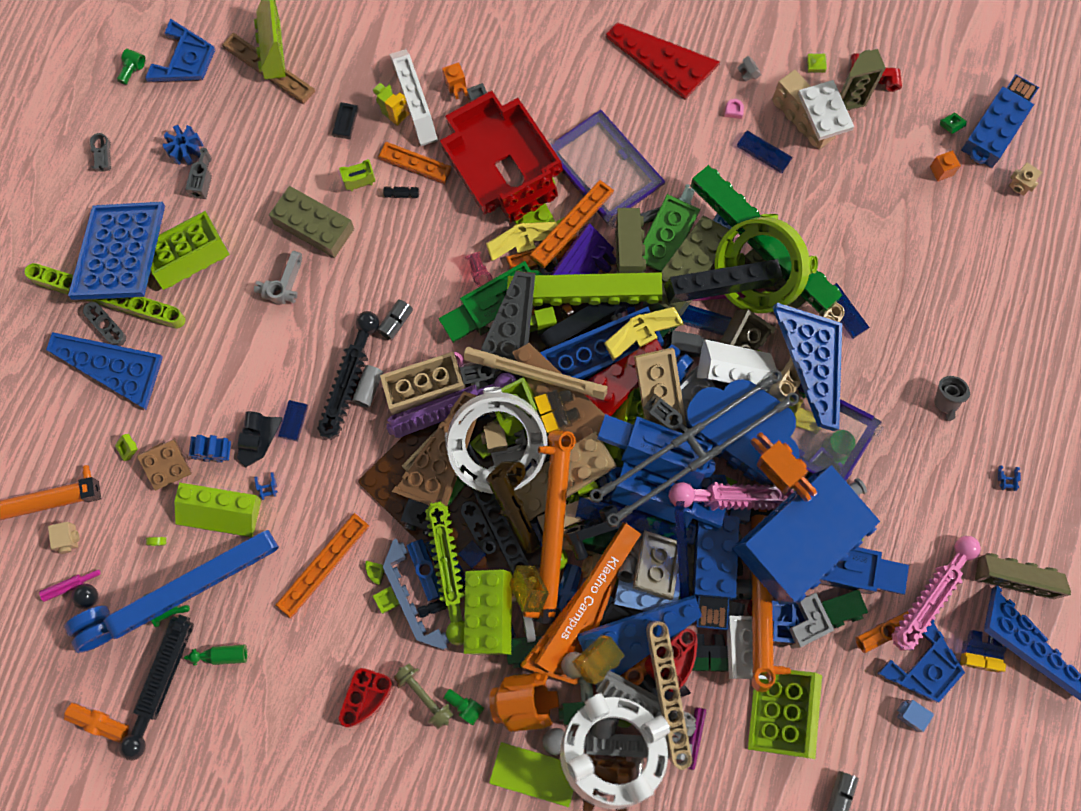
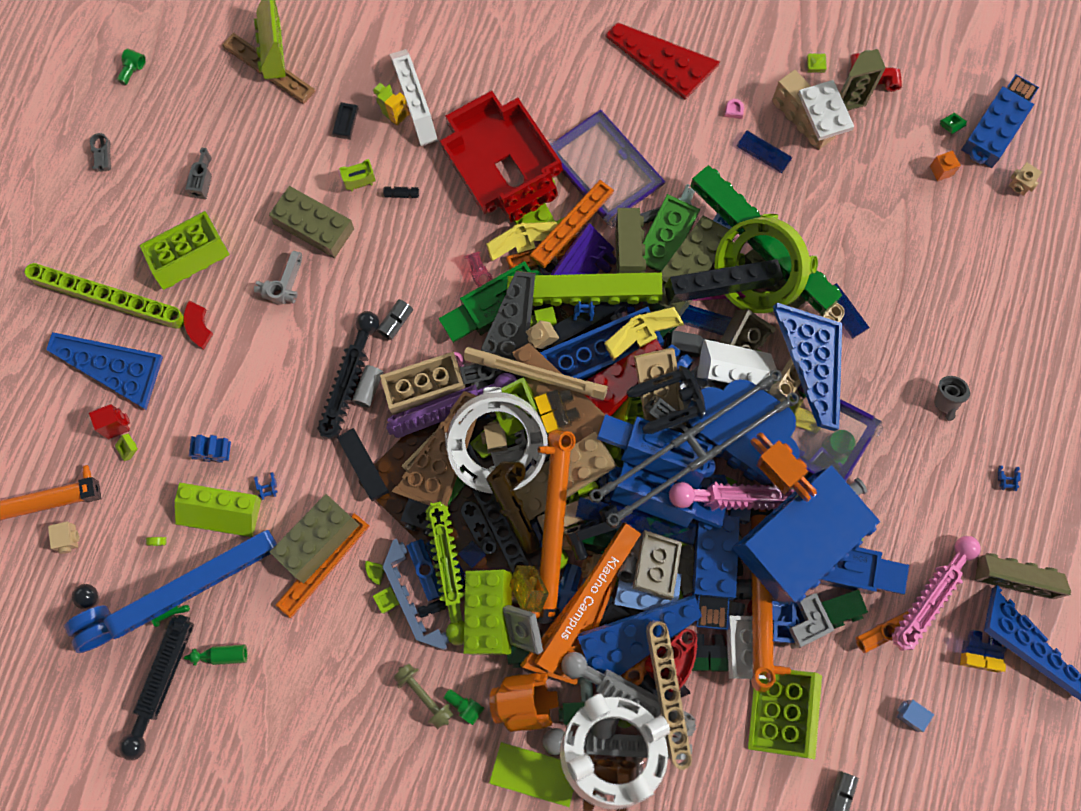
dark pink axle [39,570,101,602] -> none
orange piece [64,703,129,743] -> none
blue plate [68,201,165,300] -> none
dark grey beam [83,302,126,346] -> none
medium nougat plate [137,439,192,491] -> none
blue wing [145,18,215,82] -> none
blue gear [163,125,204,165] -> none
black panel [237,411,283,468] -> none
clear blue tile [278,400,308,442] -> none
red beam [339,668,393,728] -> none
orange tile [378,142,452,184] -> none
orange brick [442,62,468,100] -> none
dark grey plate [467,83,487,101] -> none
clear yellow brick [572,635,624,684] -> none
clear blue tile [675,501,690,600] -> none
magenta axle [687,707,706,770] -> none
light grey tile [738,56,762,81] -> none
blue wing [877,620,965,703] -> none
none -> red brick [89,404,130,440]
none -> red tile [184,300,213,350]
none -> olive brick [270,494,359,584]
none -> black tile [337,428,389,502]
none -> light grey tile [503,605,543,654]
none -> tan brick [526,321,559,349]
none -> blue piece [573,301,595,321]
none -> black piece [627,365,705,434]

